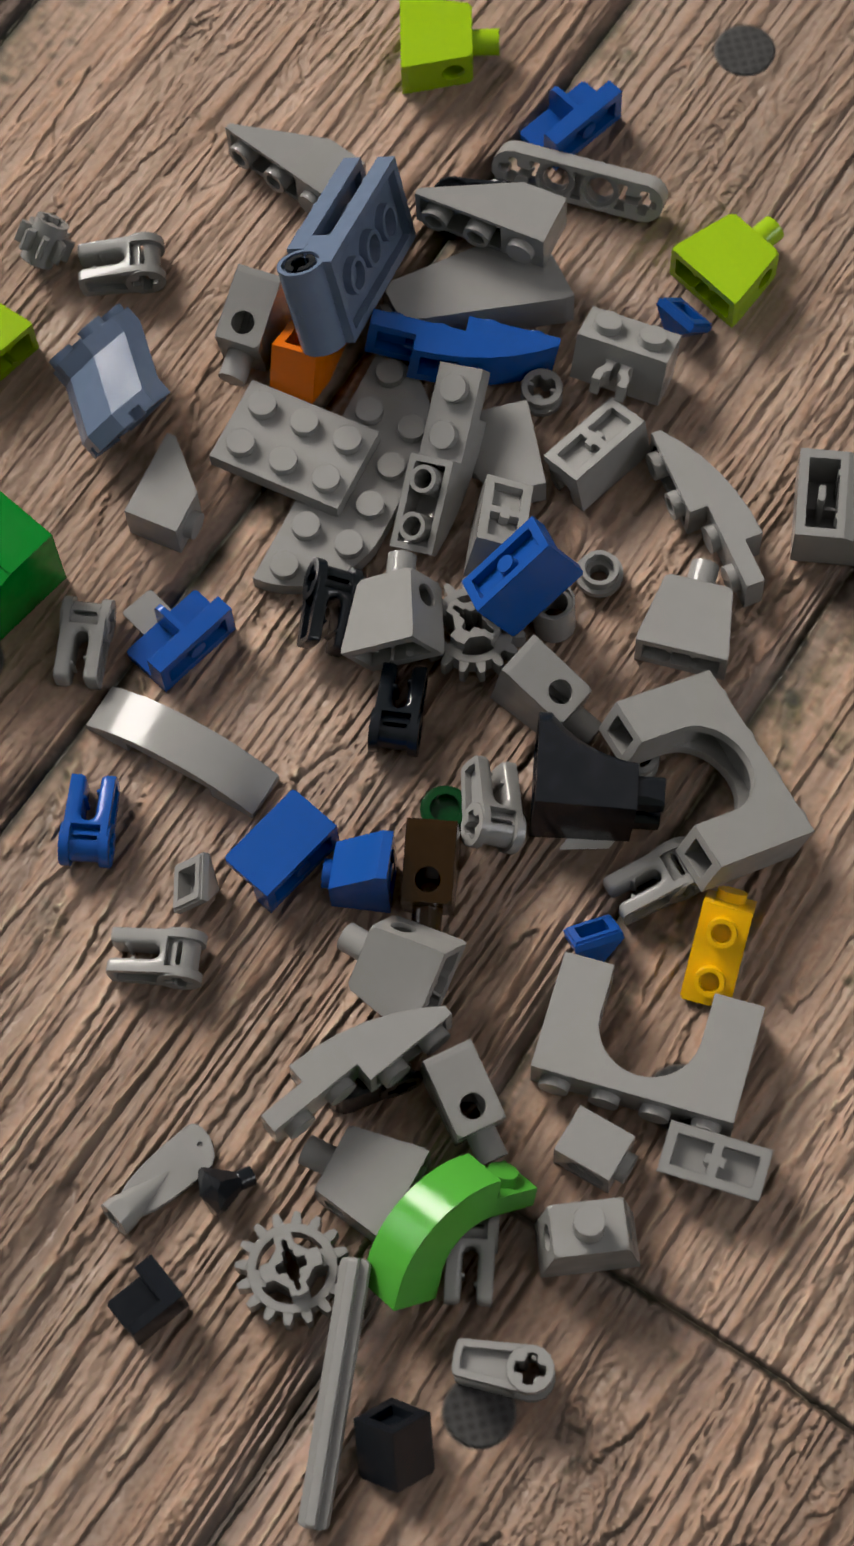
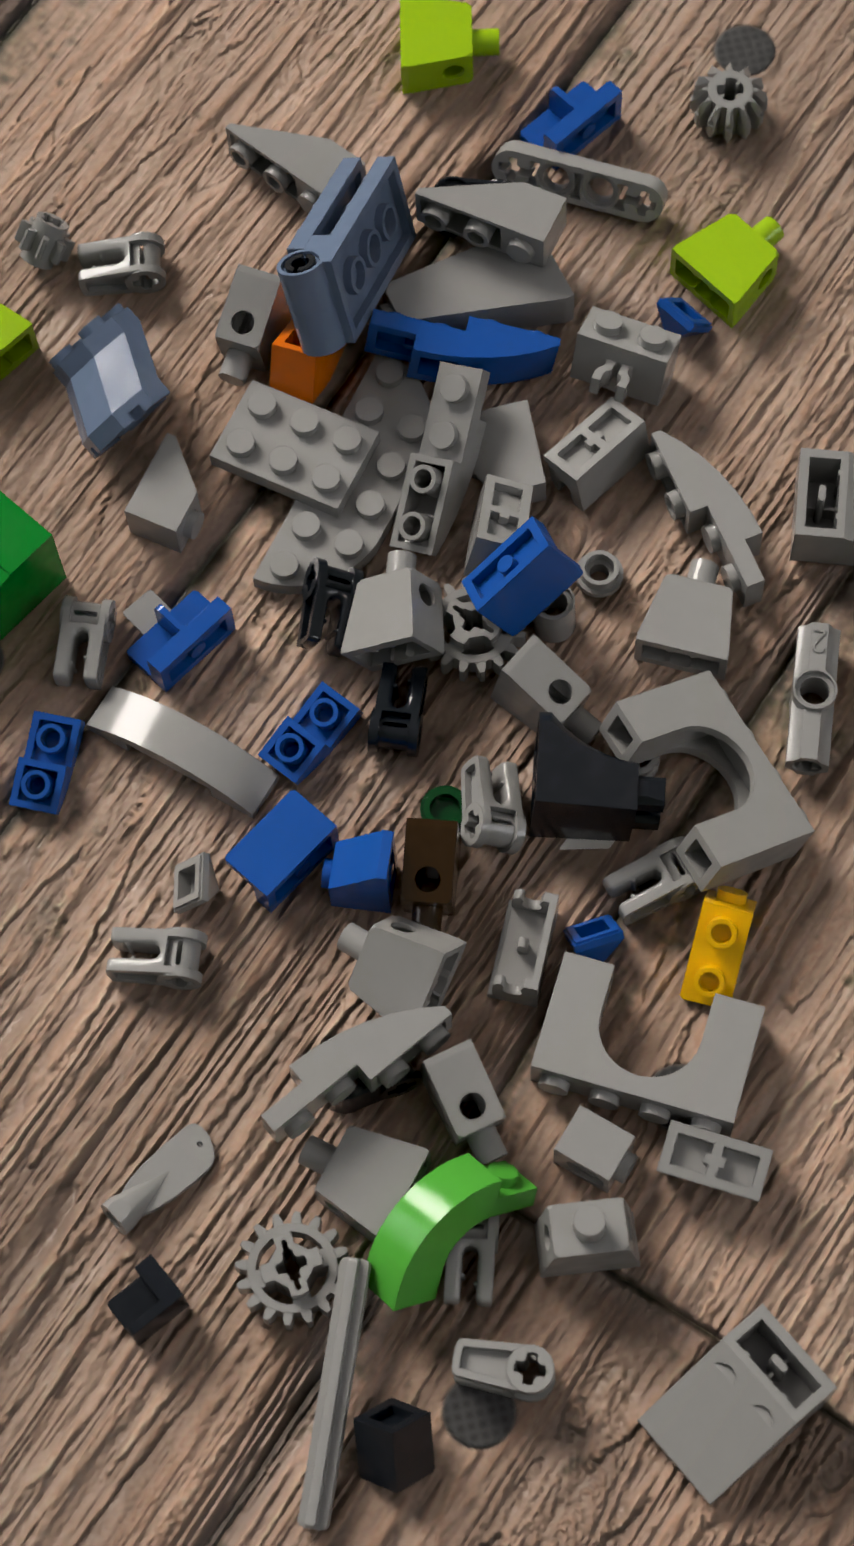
blue piece [58,774,120,869] -> none
black rock [198,1166,256,1217] -> none
light grey bush [521,368,563,417] -> none
none -> blue slope [9,710,85,815]
none -> blue slope [258,681,363,785]
none -> light grey hinge [487,889,559,1007]
none -> light grey slope [637,1304,837,1505]
none -> light grey gear [690,62,768,144]
none -> light grey piece [785,622,841,776]

